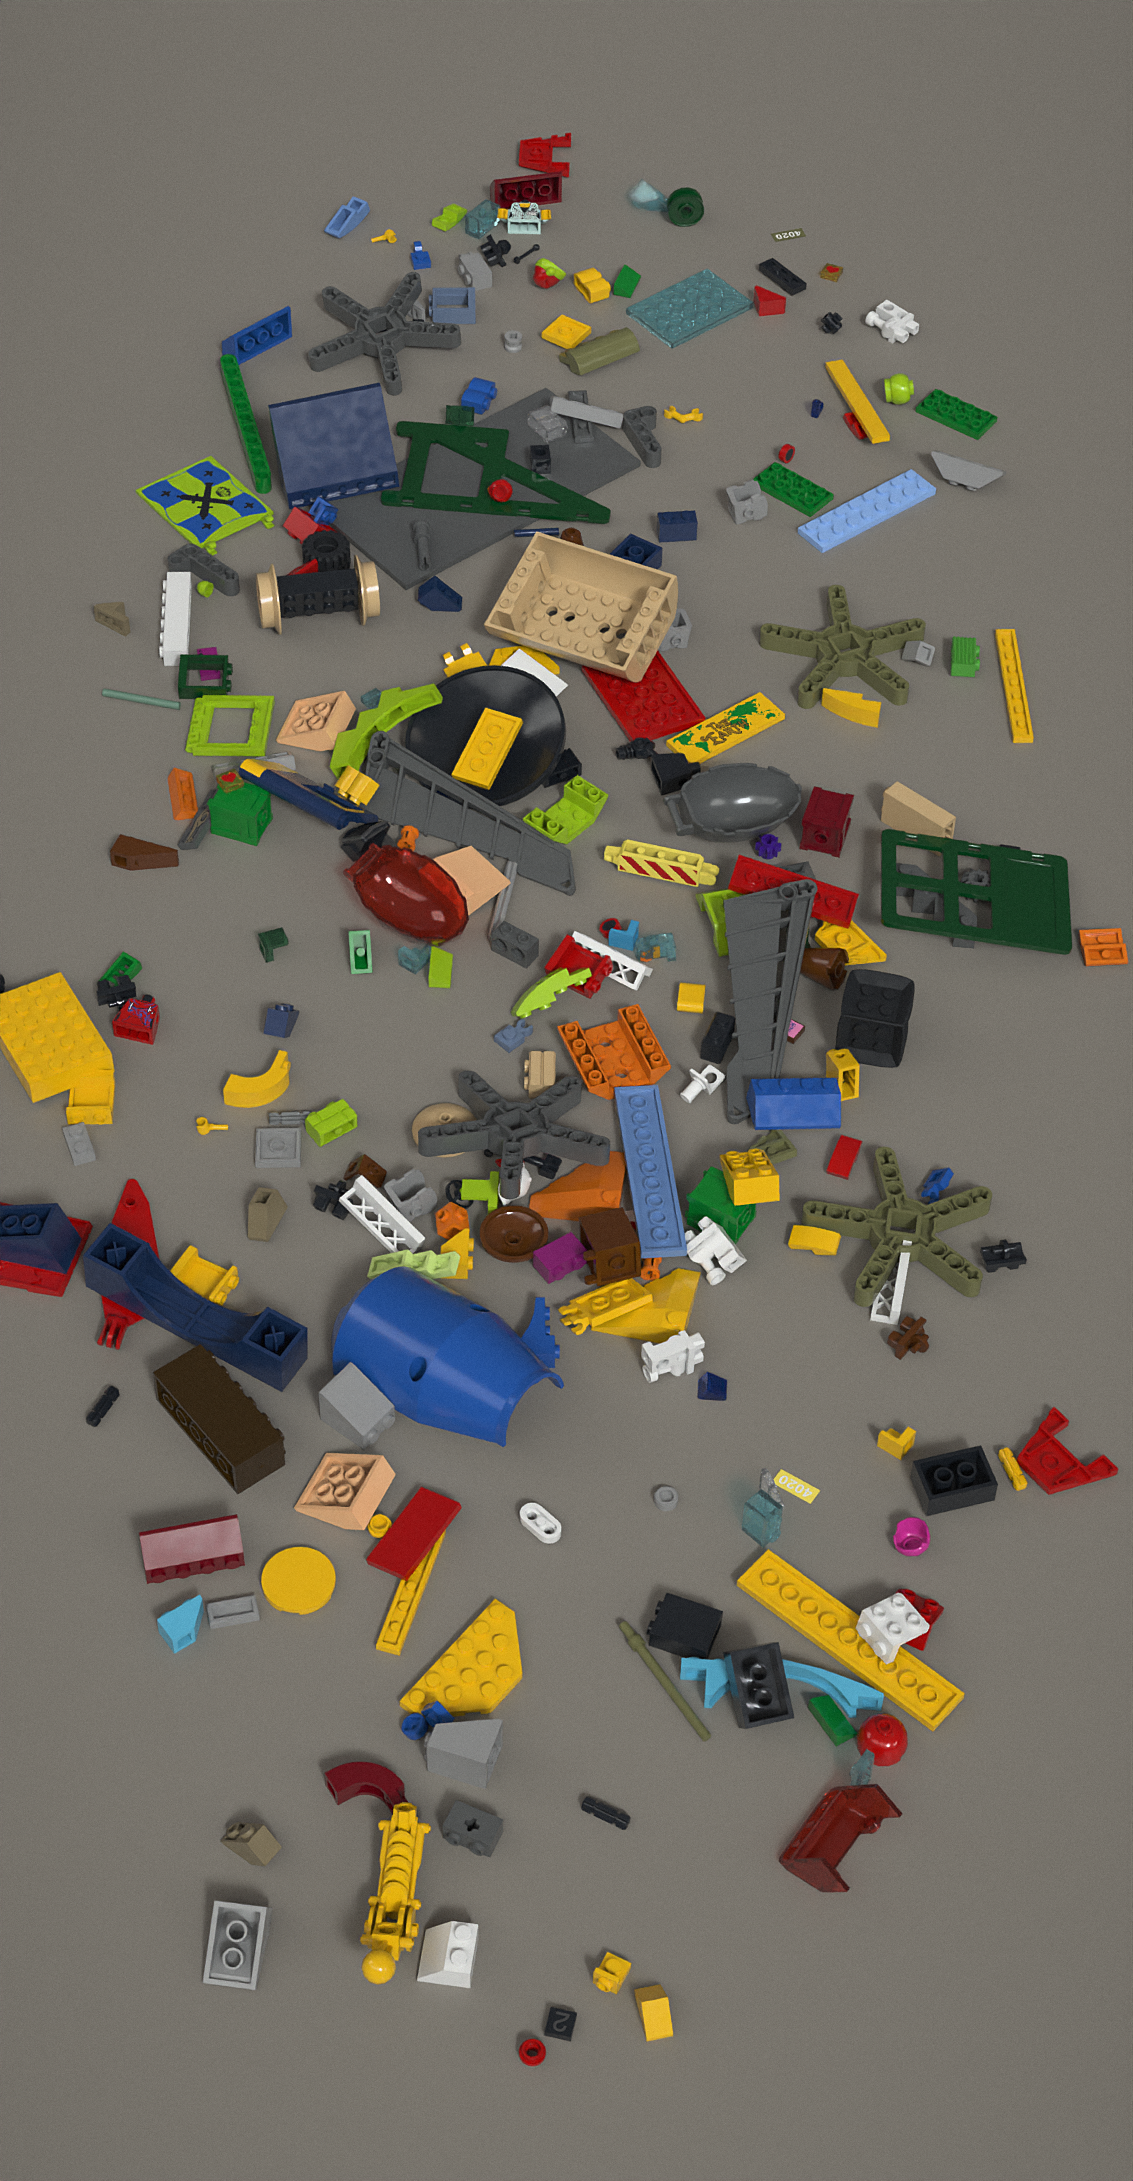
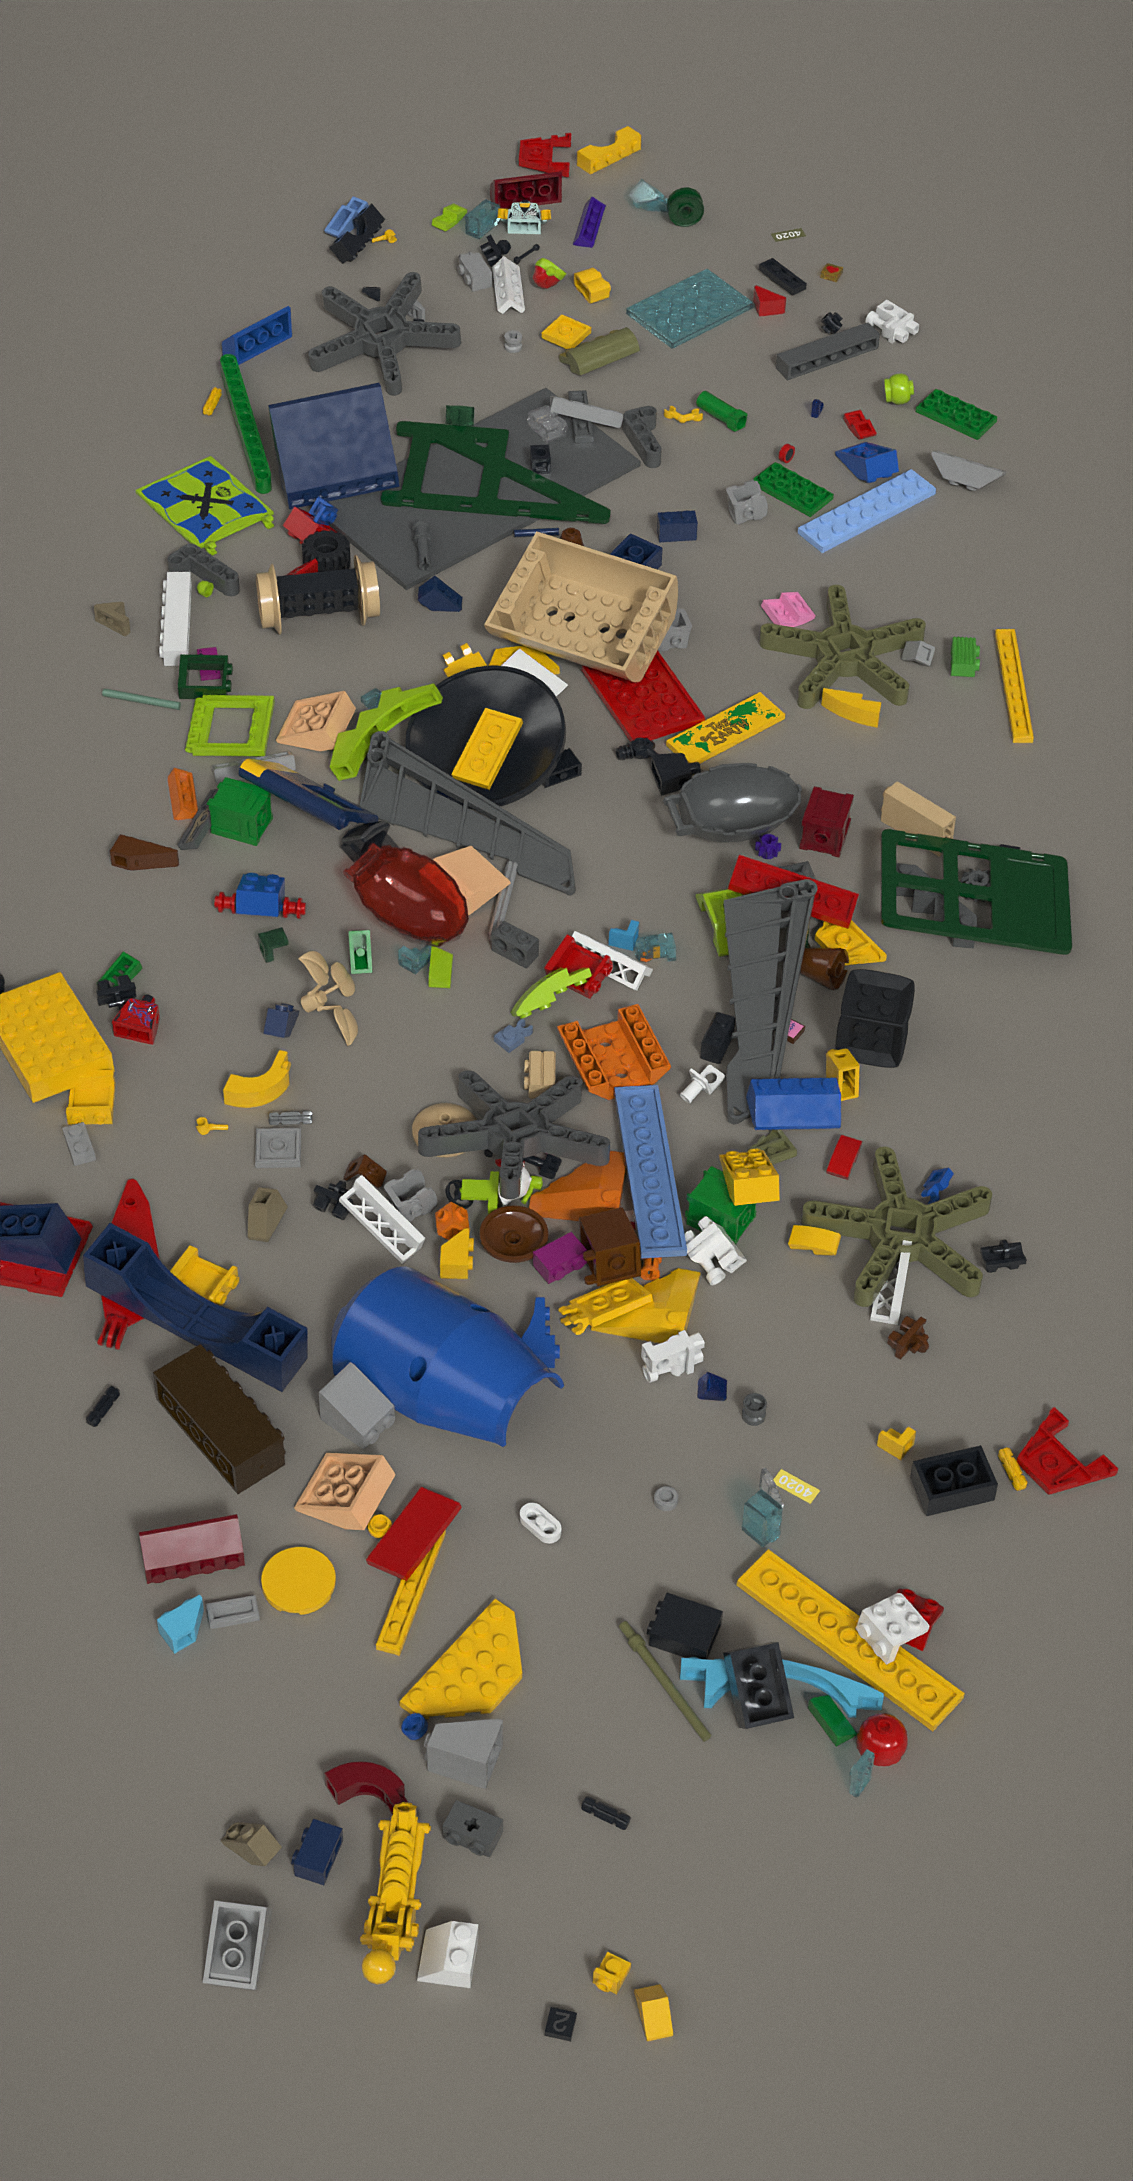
clear yellow tile [216,769,244,793] -> none
lime brick [305,1099,358,1147] -> none
yellow brick [334,765,380,805] -> none
yellowish green slope [367,1249,460,1279] -> none
orange bush [397,825,419,853] -> none
blue plate [411,241,431,270] -> none
blue plate [421,1701,455,1727] -> none
sand blue window [429,287,476,324] -> none
blue brick [461,377,497,415] -> none
red animal [488,479,513,502] -> none
red plate [519,2039,546,2066] -> none
lime slope [523,775,608,844] -> none
tile [599,918,622,938] -> none
light yellow hinge [604,839,719,887] -> none
green slope [614,264,641,298] -> none
yellow piece [677,982,706,1014] -> none
clear red windscreen [779,1784,903,1892] -> none
yellow tile [825,359,890,444] -> none
dark pink hair [893,1517,931,1557] -> none
orange slope [1078,928,1128,966] -> none
none -> yellow axle [203,387,222,416]
none -> blue brick [214,873,306,919]
none -> dark blue brick [291,1819,343,1886]
none -> tan plant [298,951,358,1046]
none -> black arch [329,203,385,264]
none -> black slope [362,287,381,301]
none -> white fence [492,256,525,314]
none -> lime hand [521,1176,543,1204]
none -> dark purple slope [573,196,606,248]
none -> yellow arch [577,126,641,175]
none -> green piece [696,391,748,432]
none -> dark grey wheel [742,1393,767,1426]
none -> bright pink slope [761,592,816,627]
none -> dark grey brick [776,322,880,381]
none -> blue slope [835,442,899,483]

